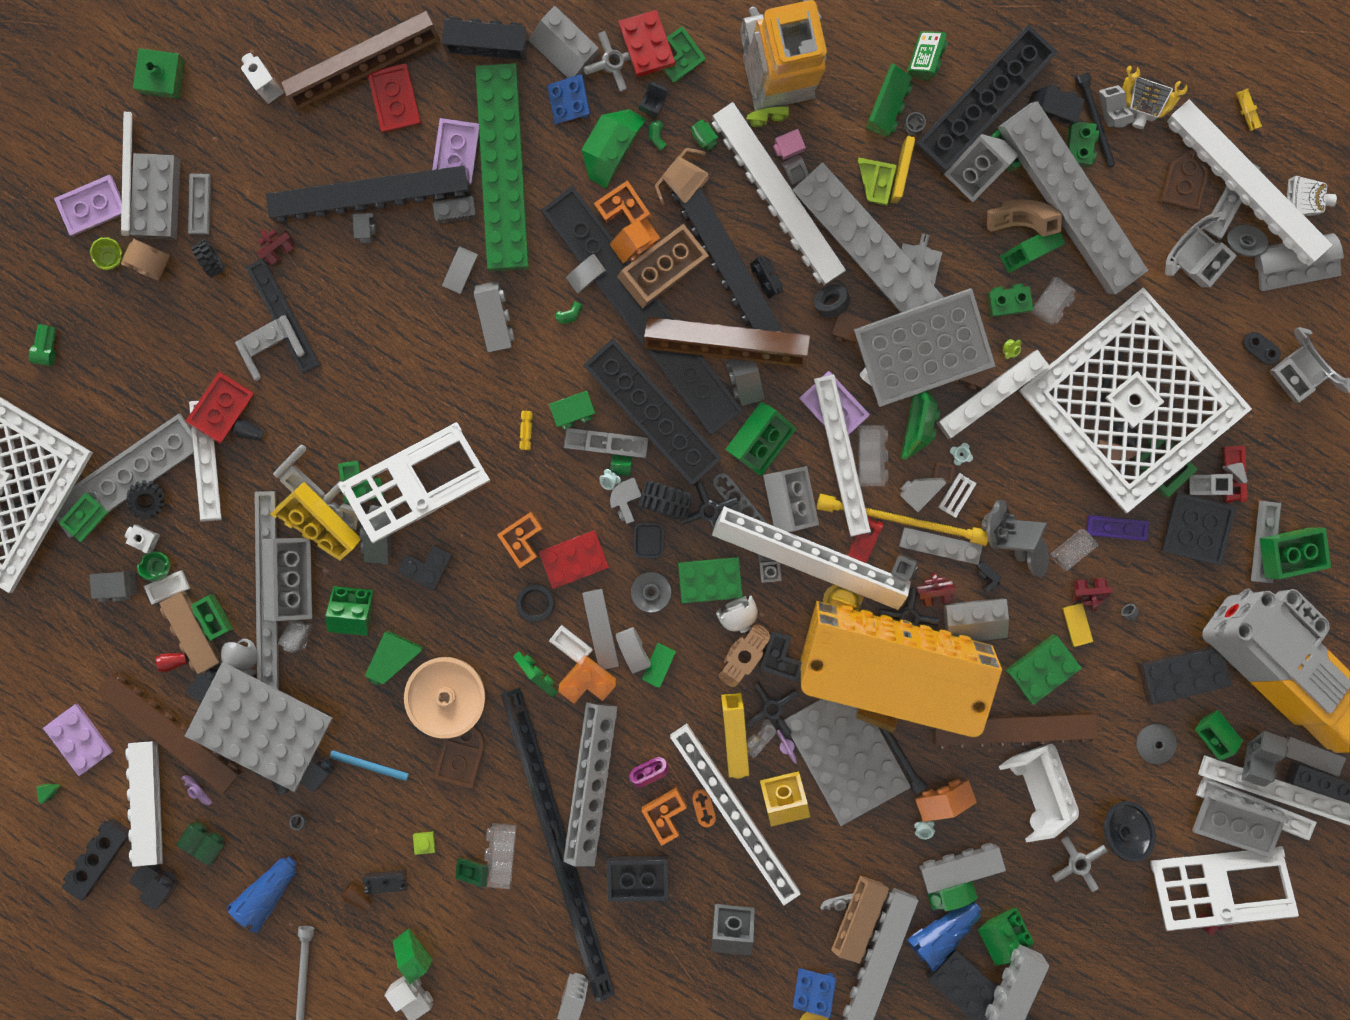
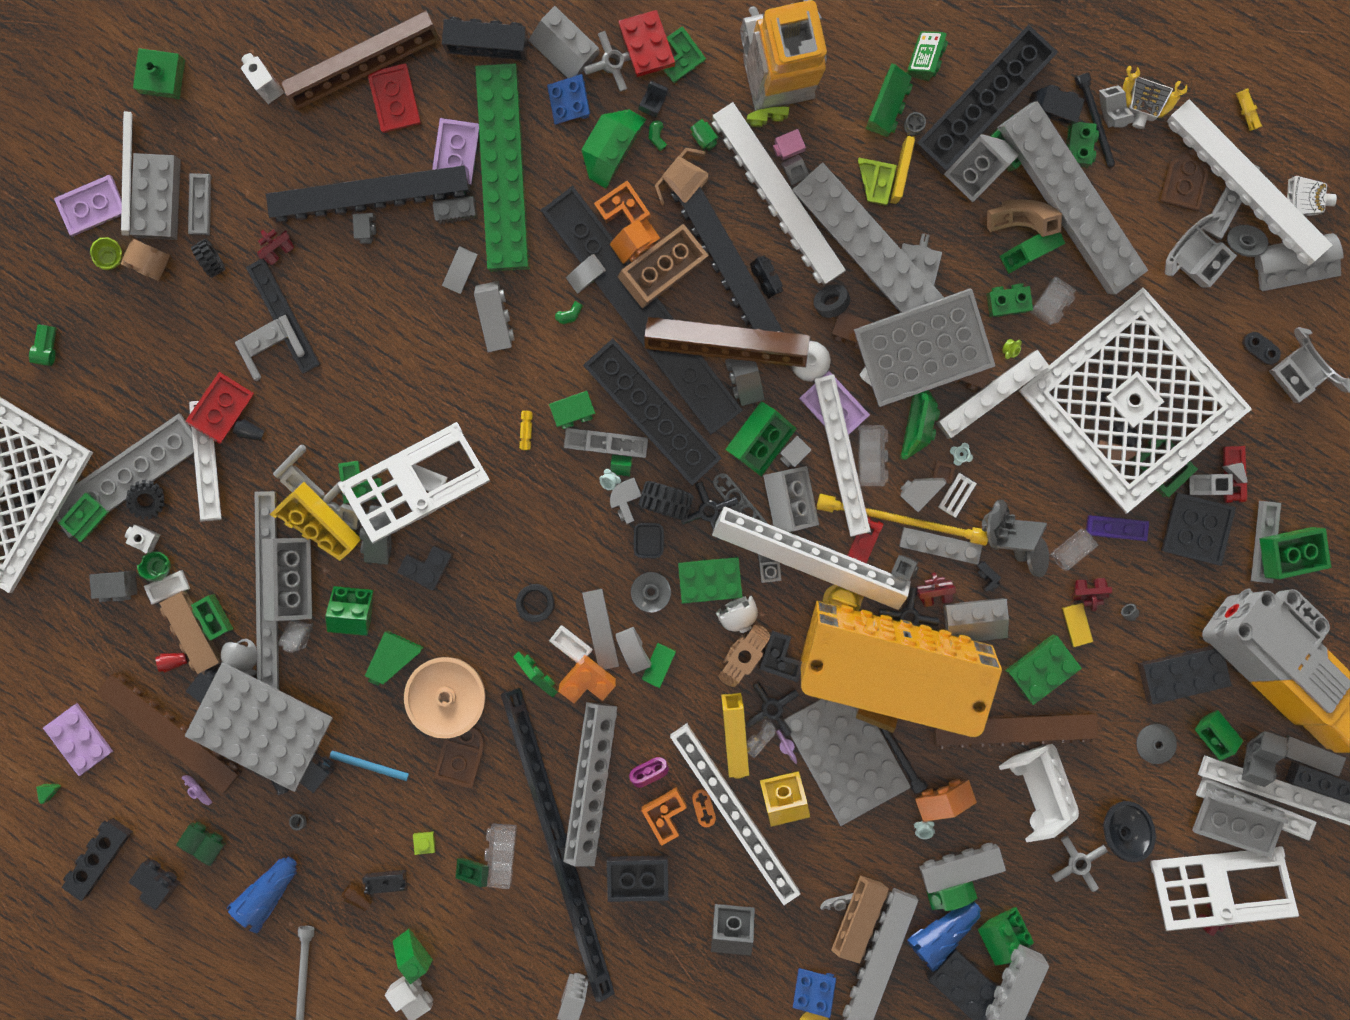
white brick [126,741,163,867] -> none
orange brick [497,512,544,568] -> none
red plate [539,530,609,589] -> none
none -> white tile [412,465,448,492]
none -> light grey brick [779,436,811,467]
none -> white cylinder [791,341,831,382]

